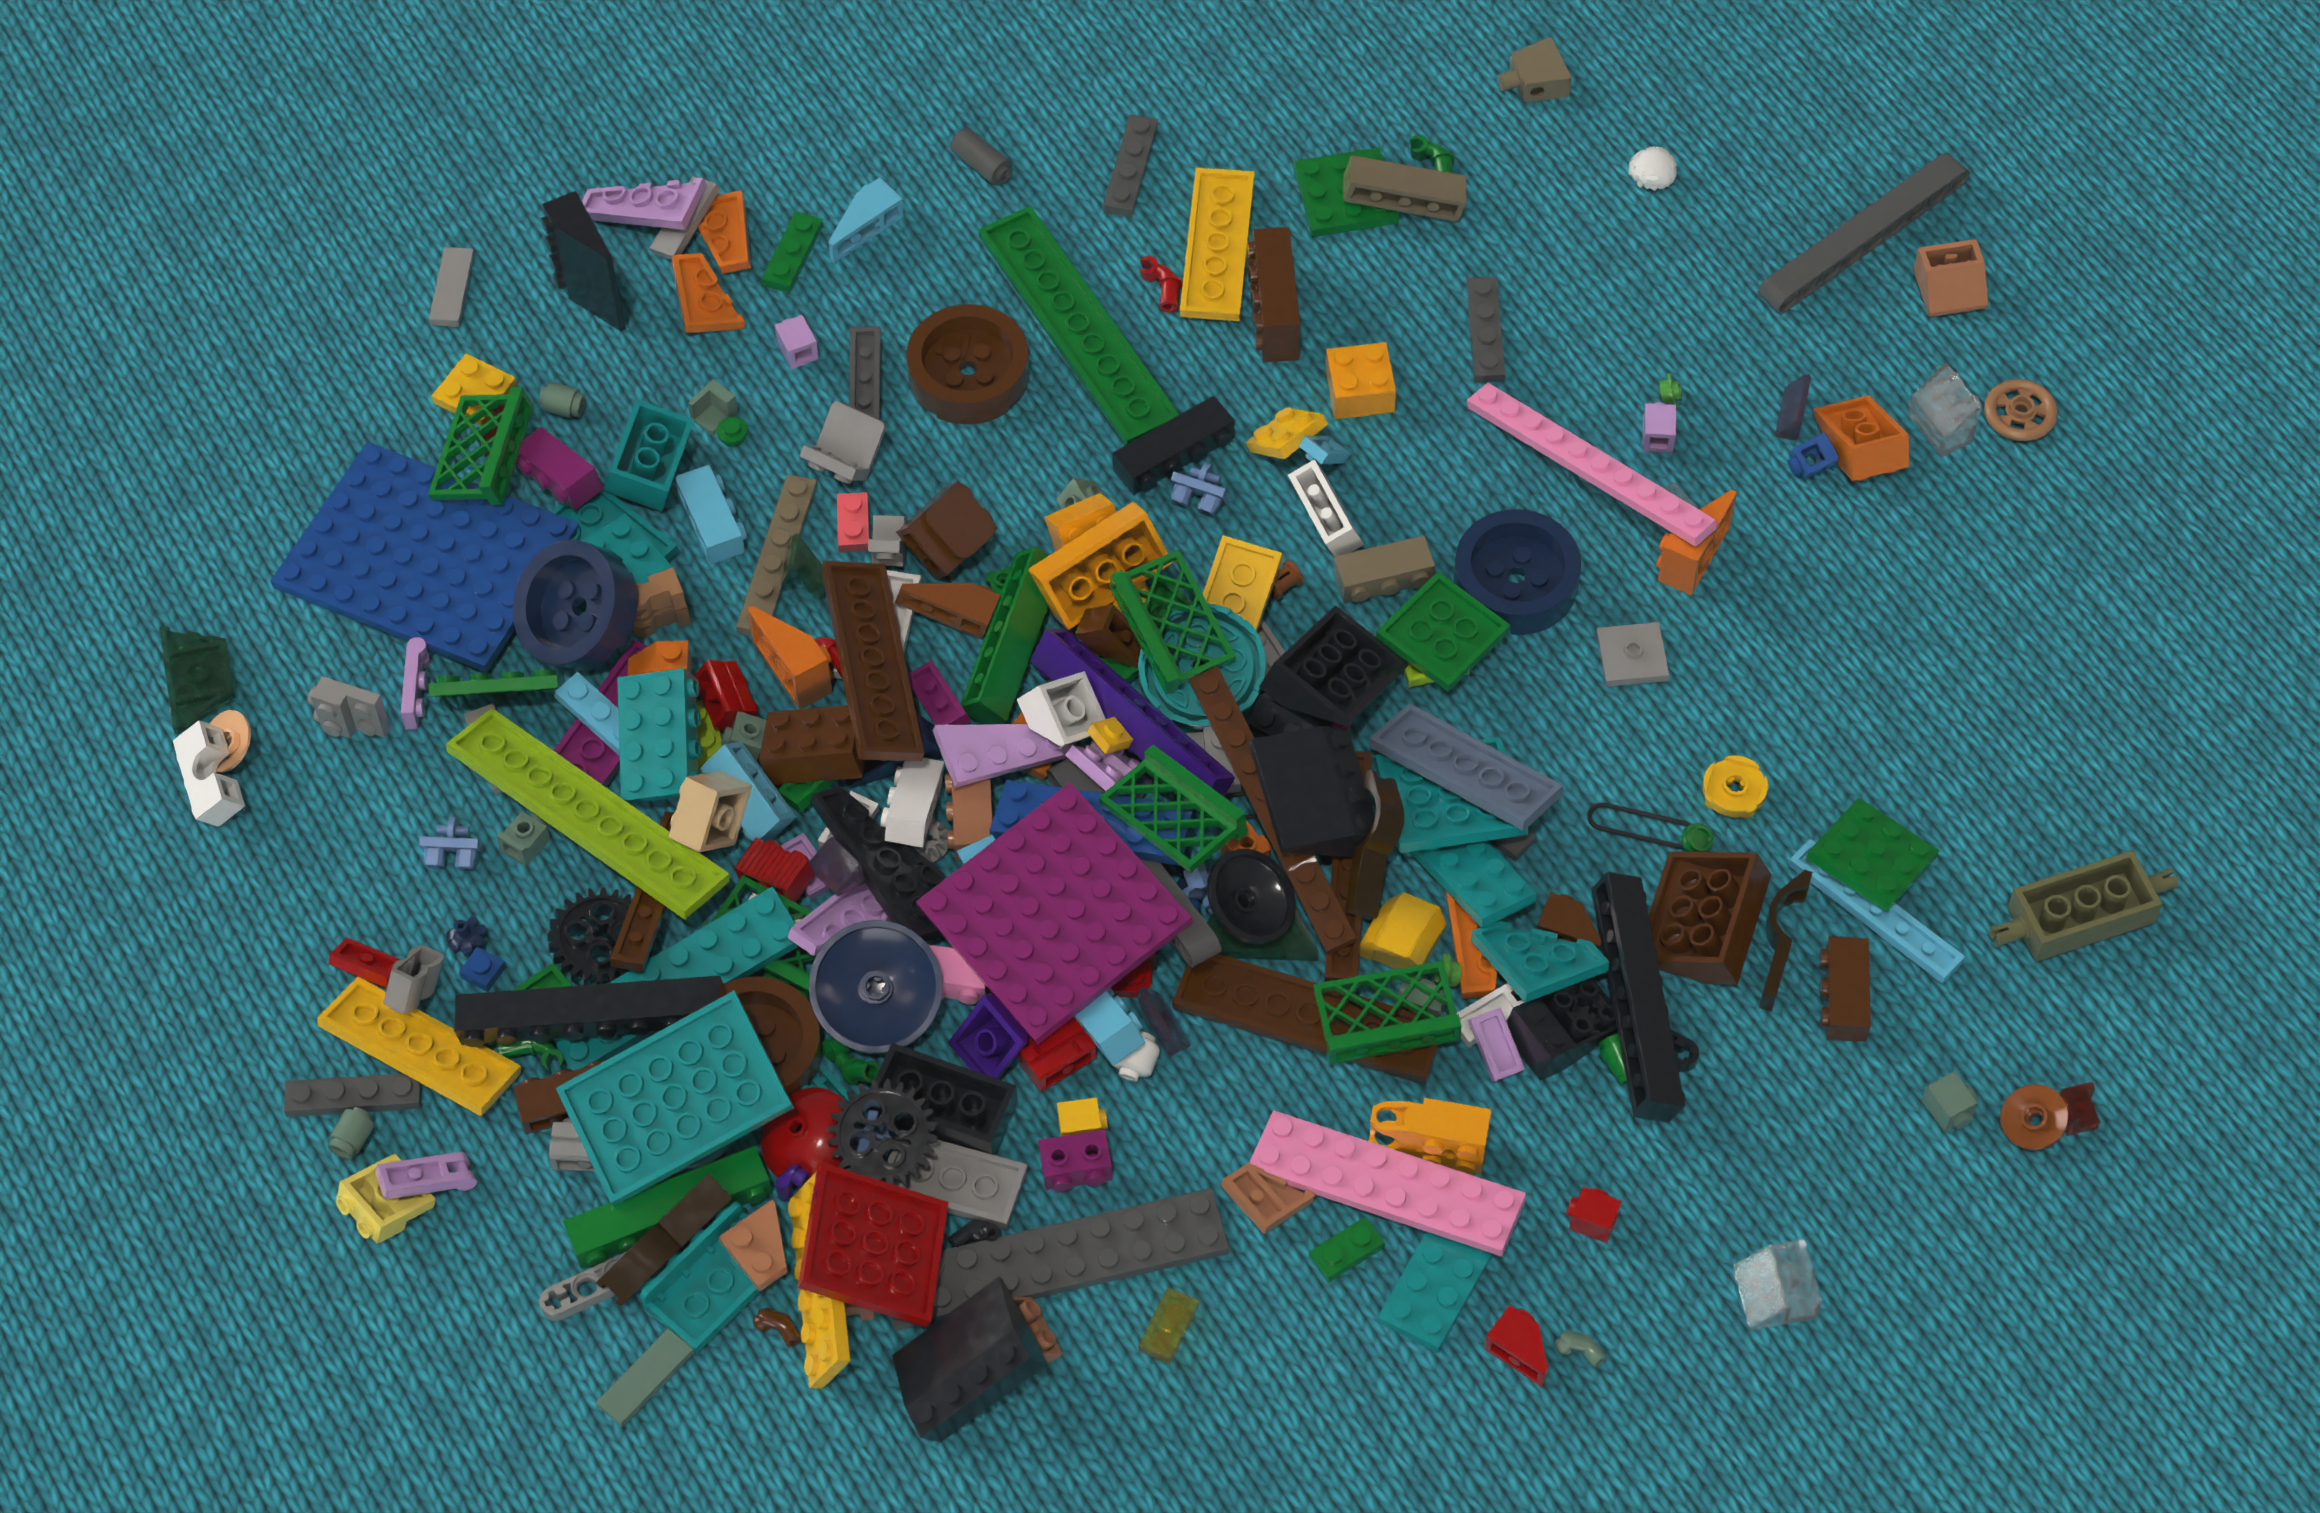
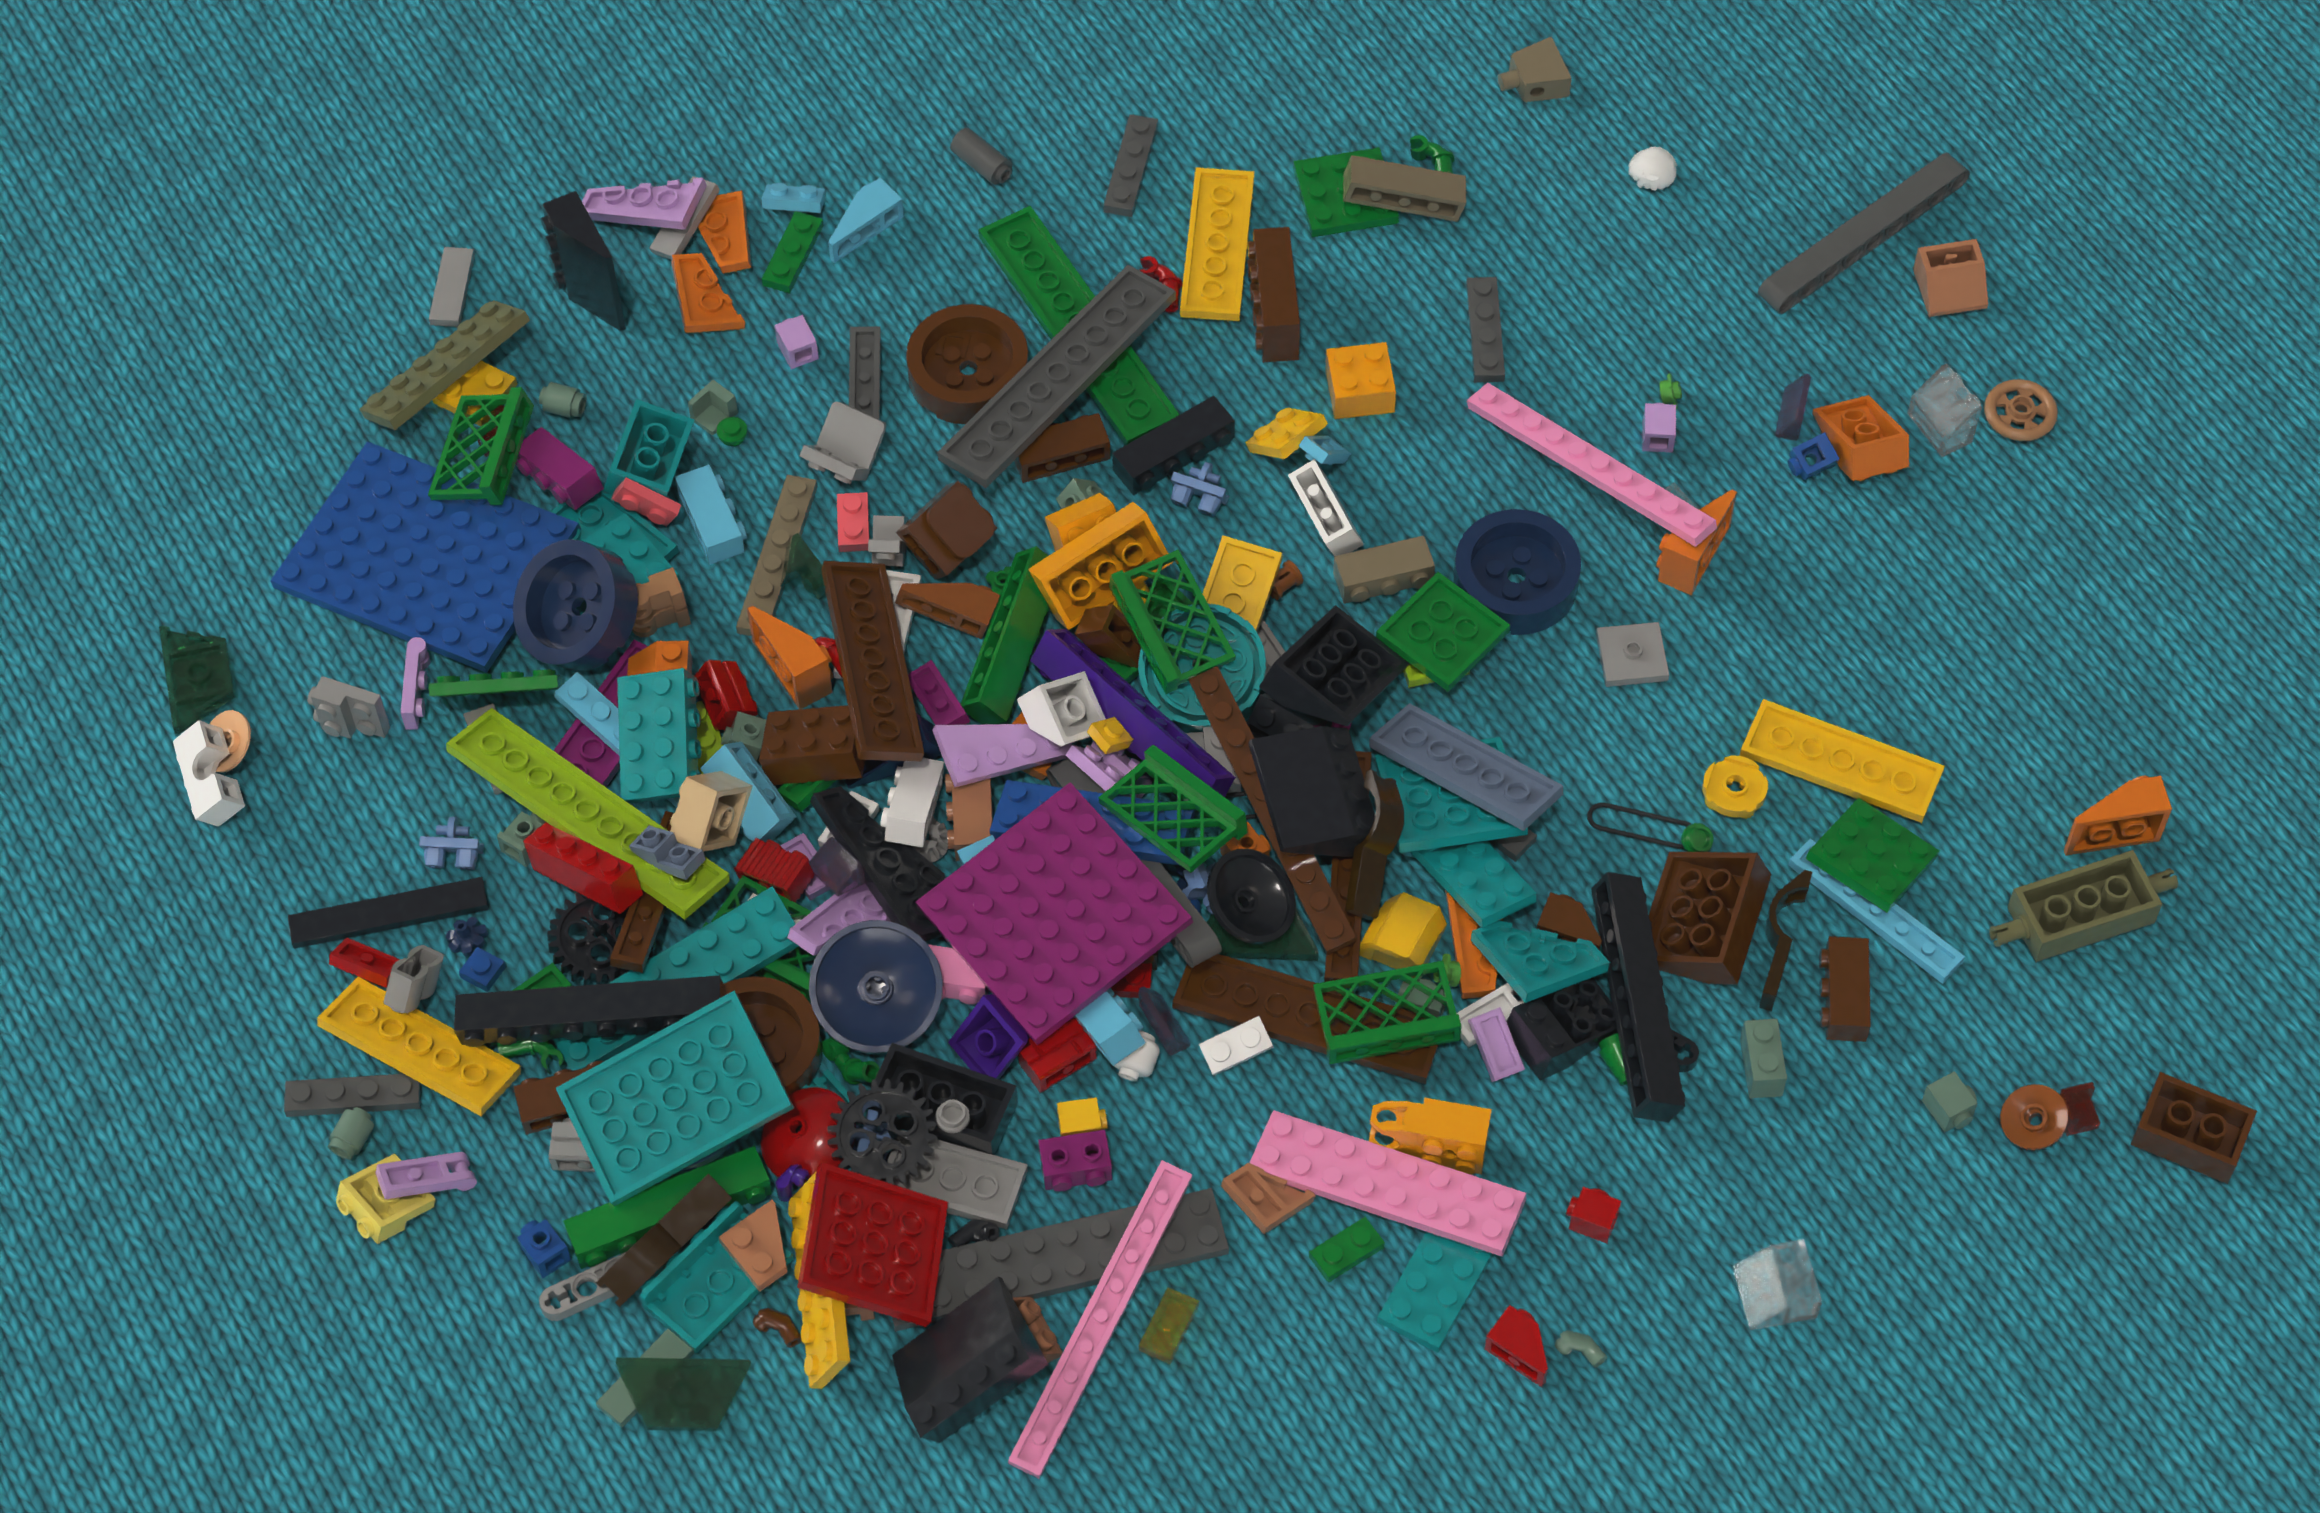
none -> black tile [288,877,489,949]
none -> olive plate [359,300,530,430]
none -> blue brick [517,1219,571,1279]
none -> red brick [523,822,643,914]
none -> coral plate [611,477,681,527]
none -> clear green wing [615,1357,751,1431]
none -> sand blue slope [629,825,706,880]
none -> medium azure plate [762,183,825,213]
none -> light grey plate [936,1100,970,1133]
none -> dark grey plate [937,265,1176,488]
none -> bright pink plate [1008,1160,1192,1479]
none -> reddish brown brick [1014,413,1111,483]
none -> white plate [1199,1016,1274,1076]
none -> yellow plate [1740,699,1945,823]
none -> sand green brick [1740,1019,1787,1099]
none -> orange slope [2064,775,2172,856]
none -> reddish brown brick [2130,1072,2257,1184]

